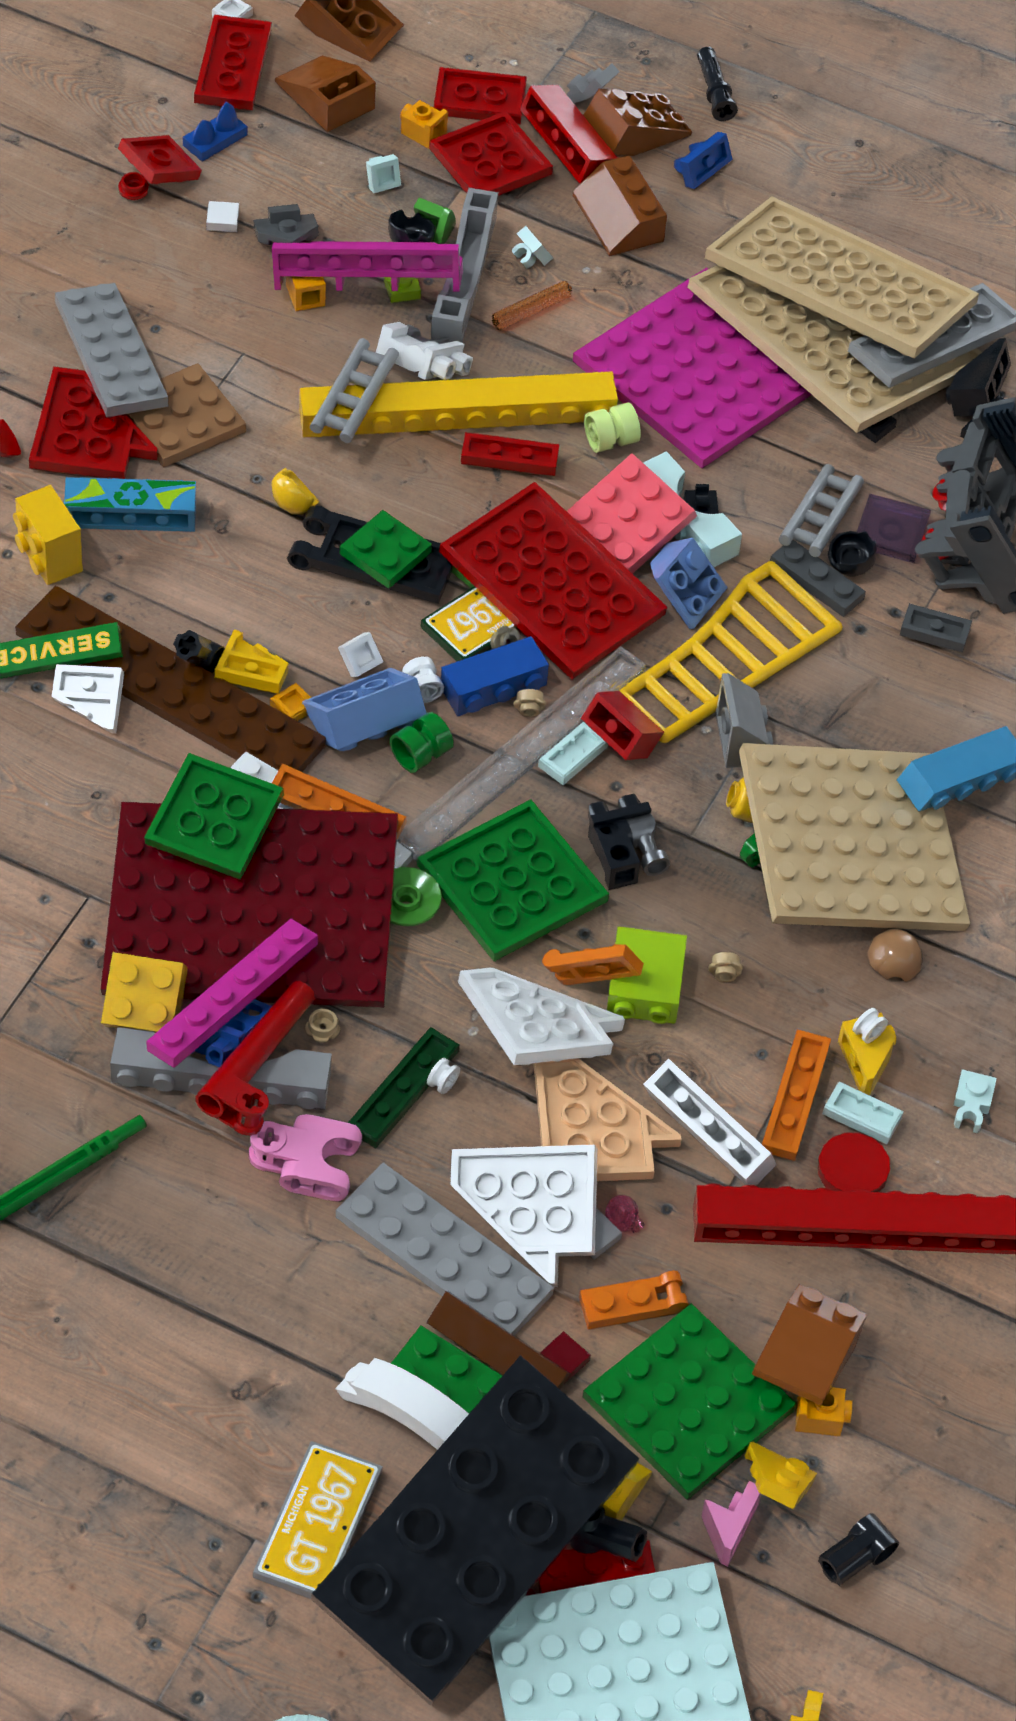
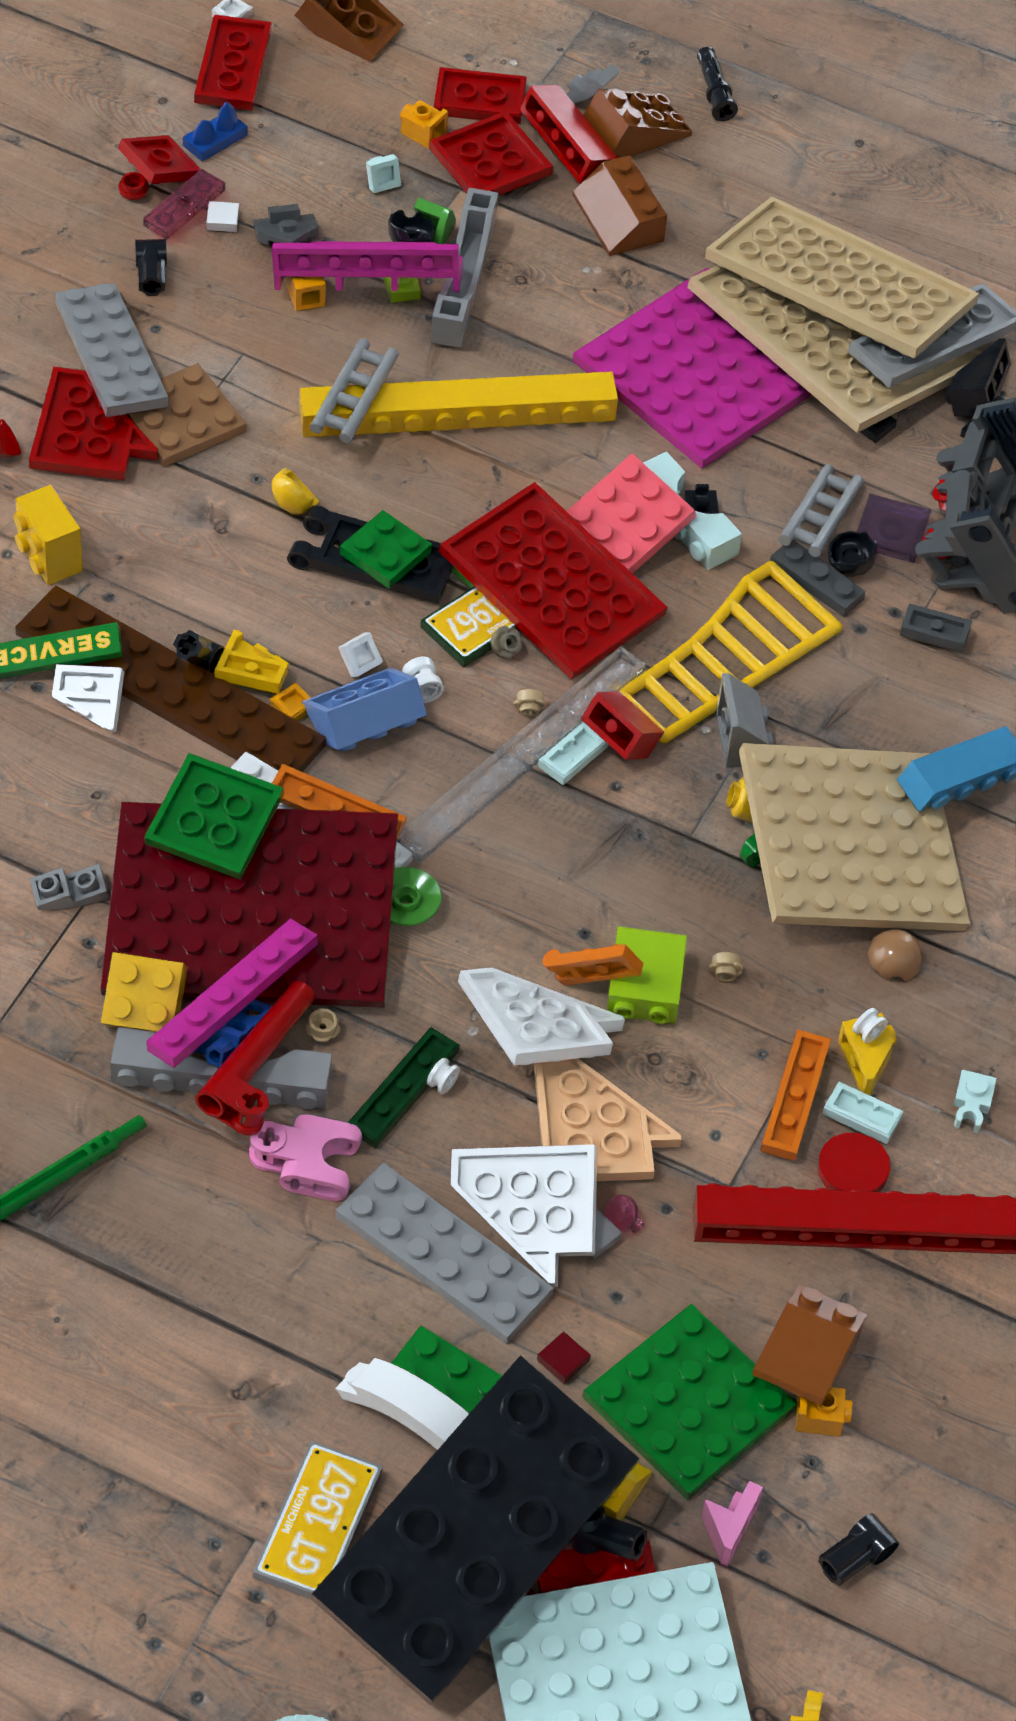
dark azure brick [64,477,196,532] -> none
dark orange slope [275,55,376,132] -> none
white hips [376,322,473,380] -> none
green wheel [390,712,454,773] -> none
green plate [417,799,609,962] -> none
reddish brown tile [426,1291,570,1389] -> none
blue brick [441,636,549,717] -> none
red plate [461,432,560,476] -> none
clear orange axle [491,281,572,330] -> none
light aqua tile [512,226,553,269] -> none
orange plate [579,1270,689,1330] -> none
yellowish green wheel [584,402,641,453] -> none
black hips [588,793,670,890] -> none
white brick [643,1059,777,1186] -> none
medium blue slope [650,537,728,629] -> none
blue tile [674,132,733,189] -> none
yellow wing [744,1442,817,1510] -> none
none -> light grey slope [30,864,110,910]
none -> black piece [135,239,167,296]
none -> clear pink tile [143,169,225,239]

